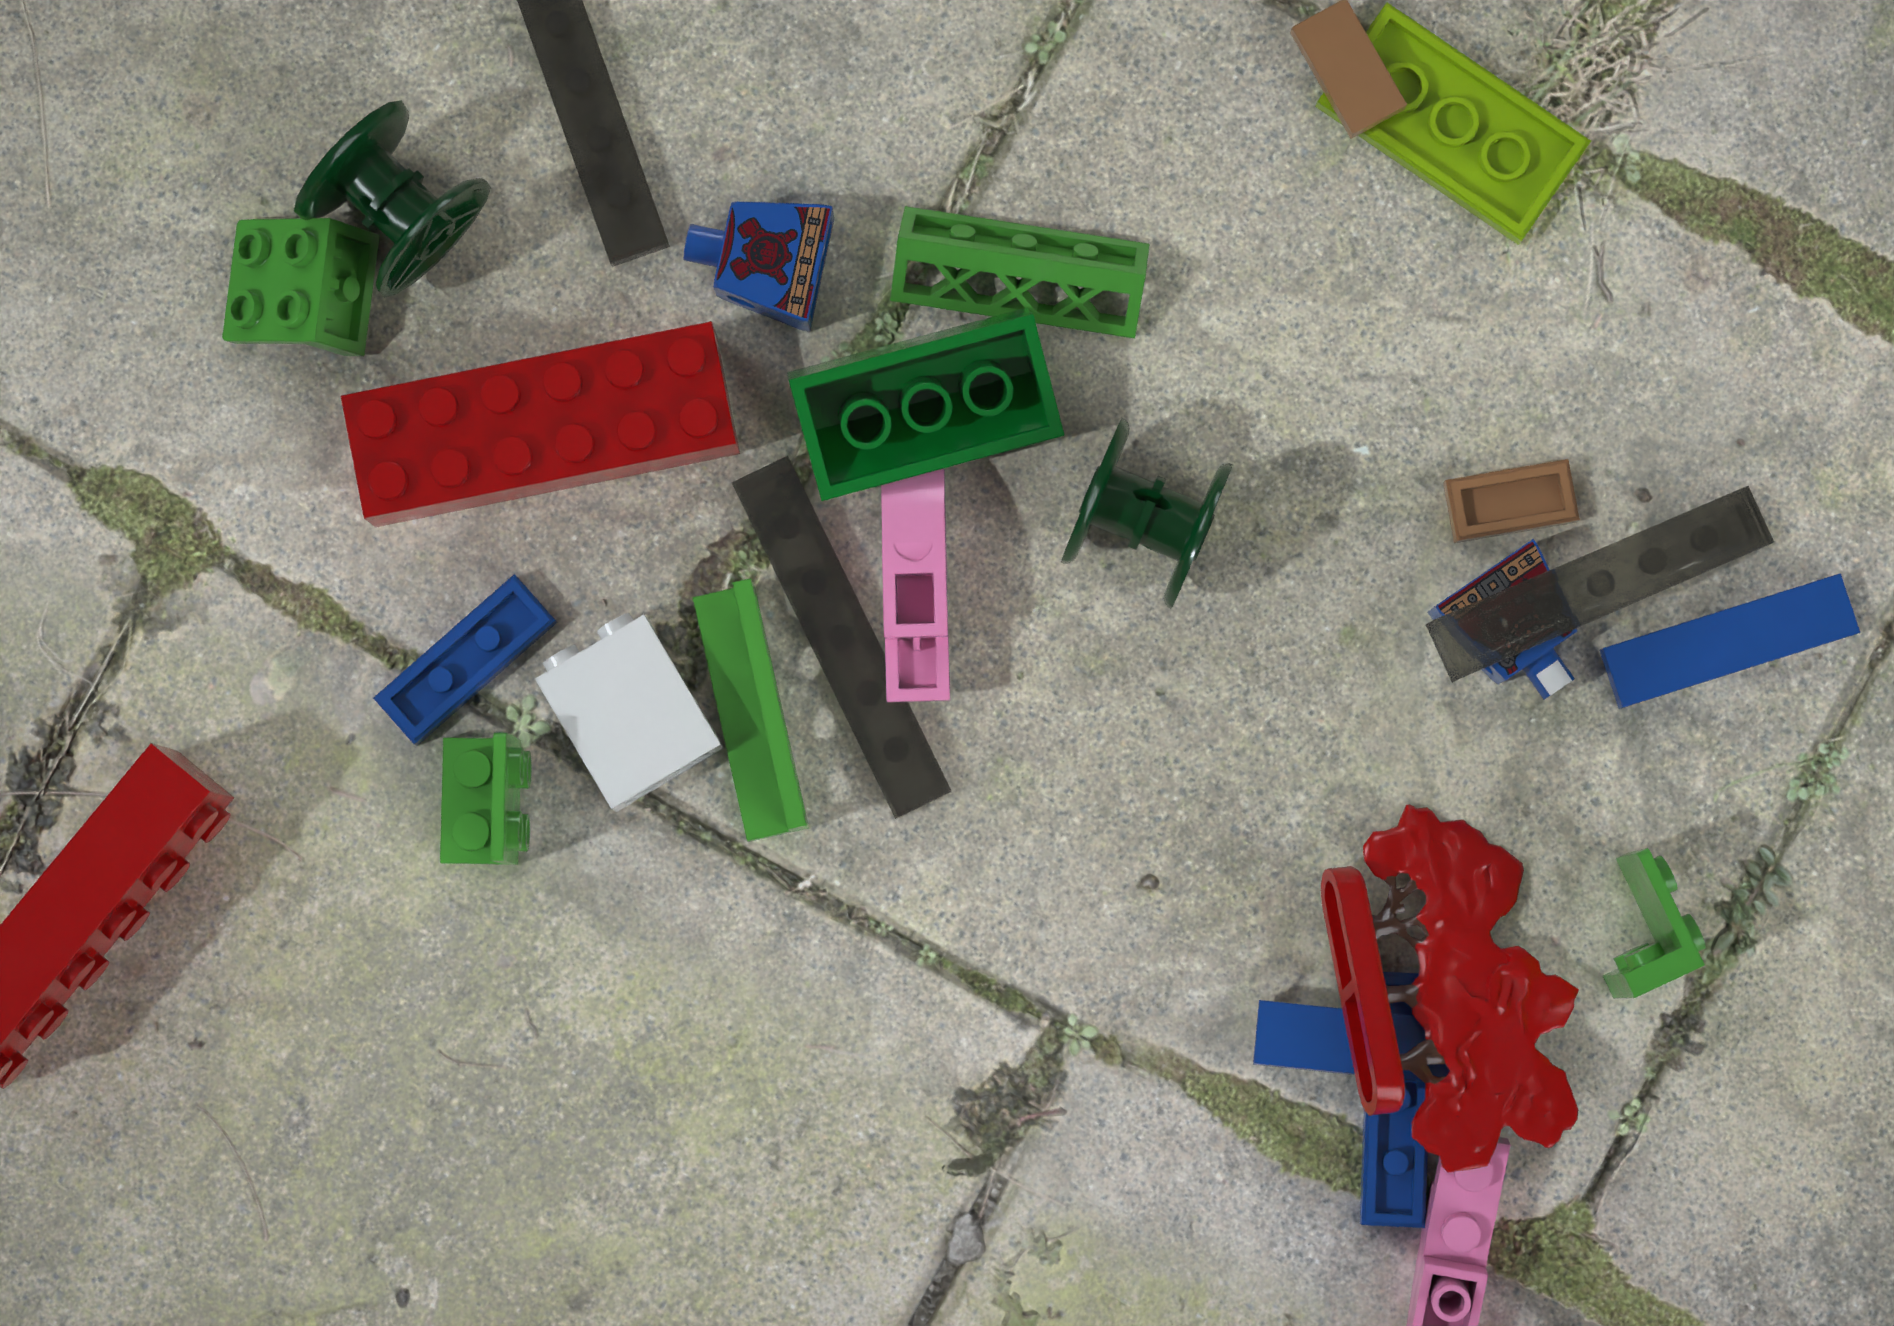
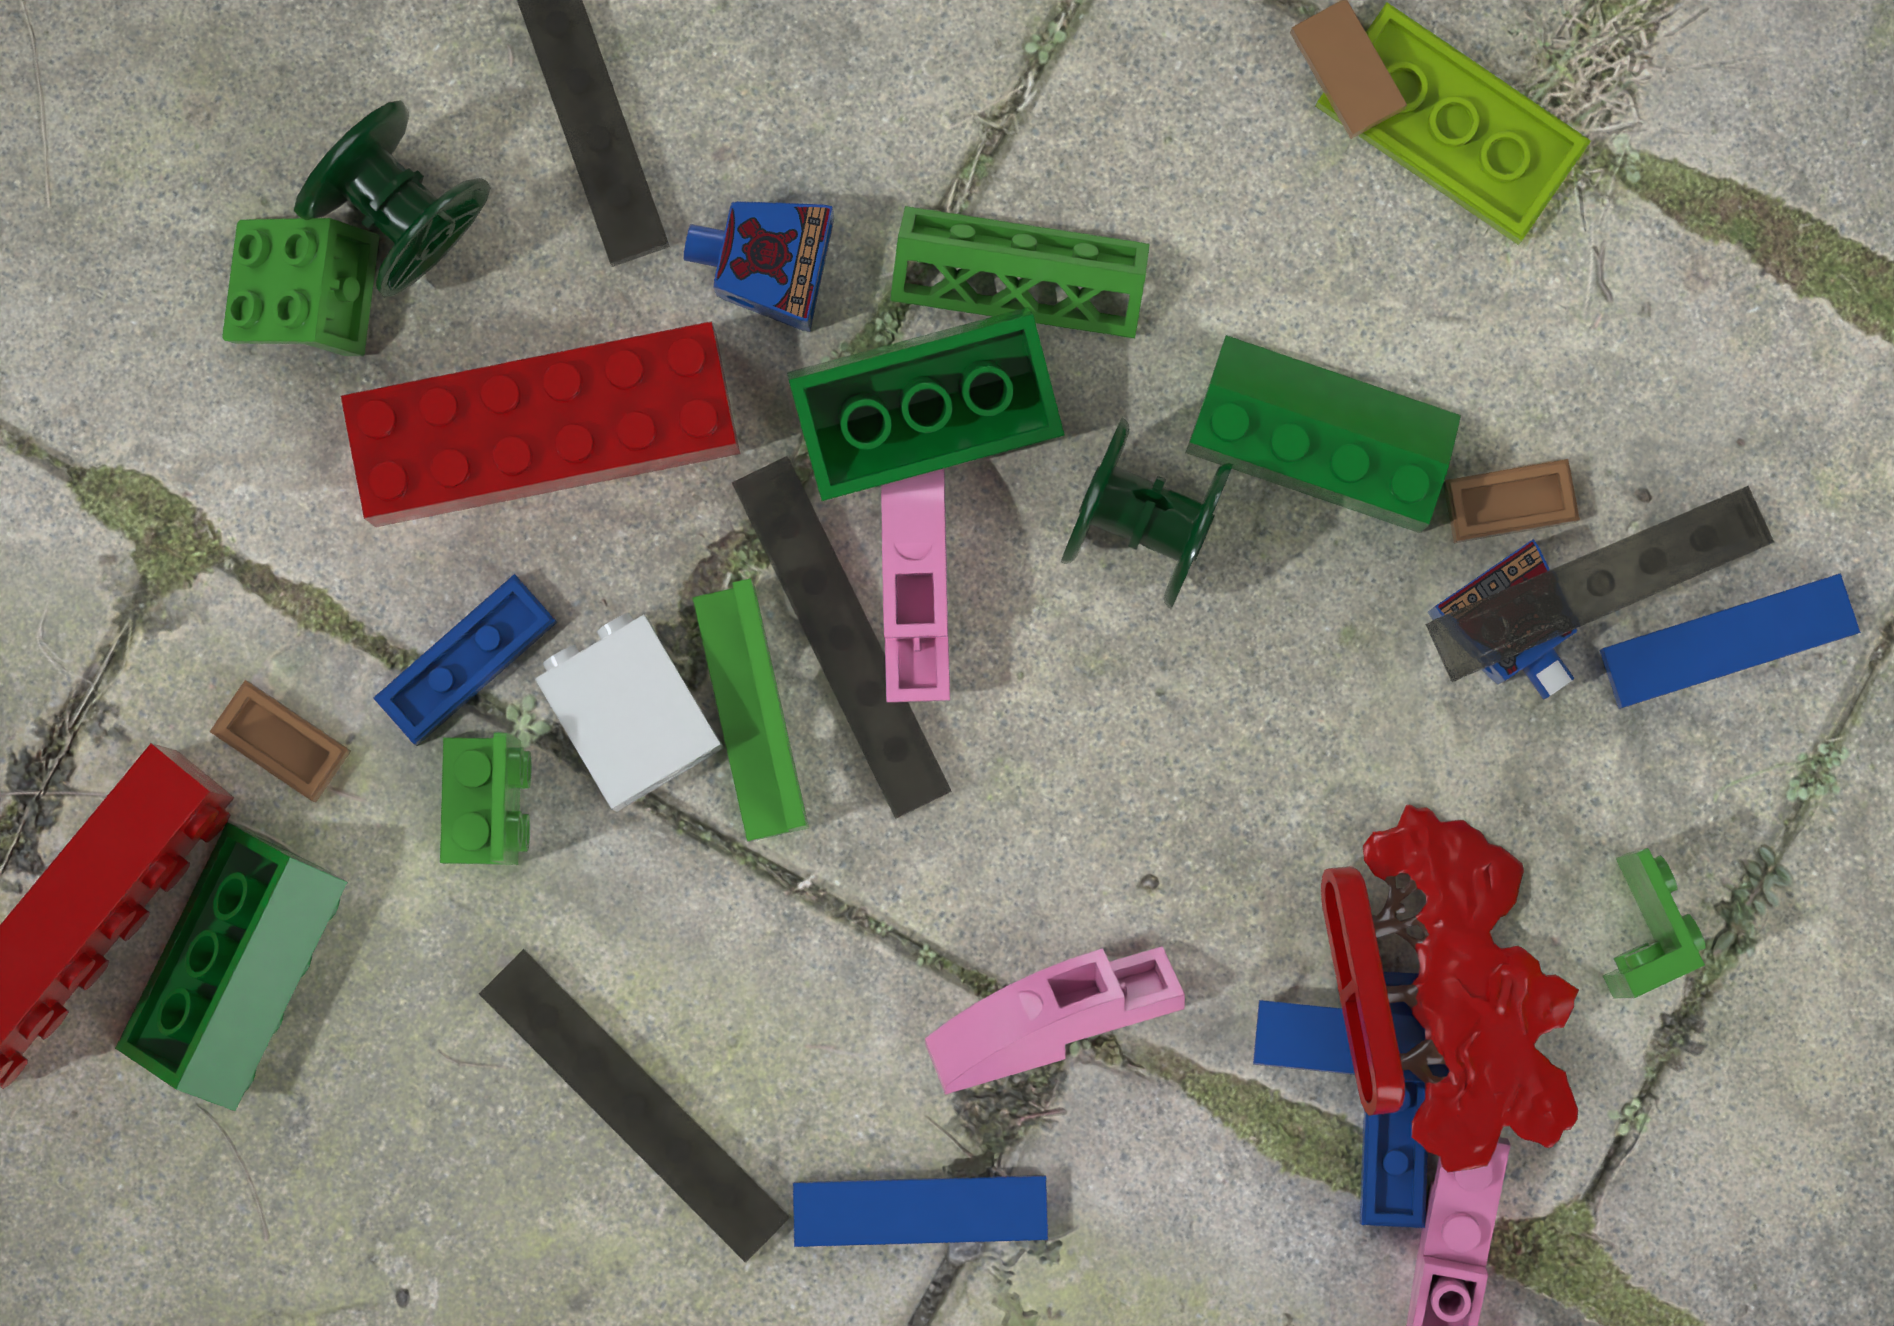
none -> green slope [115,822,348,1111]
none -> medium nougat tile [209,680,351,802]
none -> clear smoke tile [479,949,791,1263]
none -> blue tile [793,1175,1048,1247]
none -> bright pink slope [925,946,1185,1095]
none -> green slope [1185,335,1461,533]

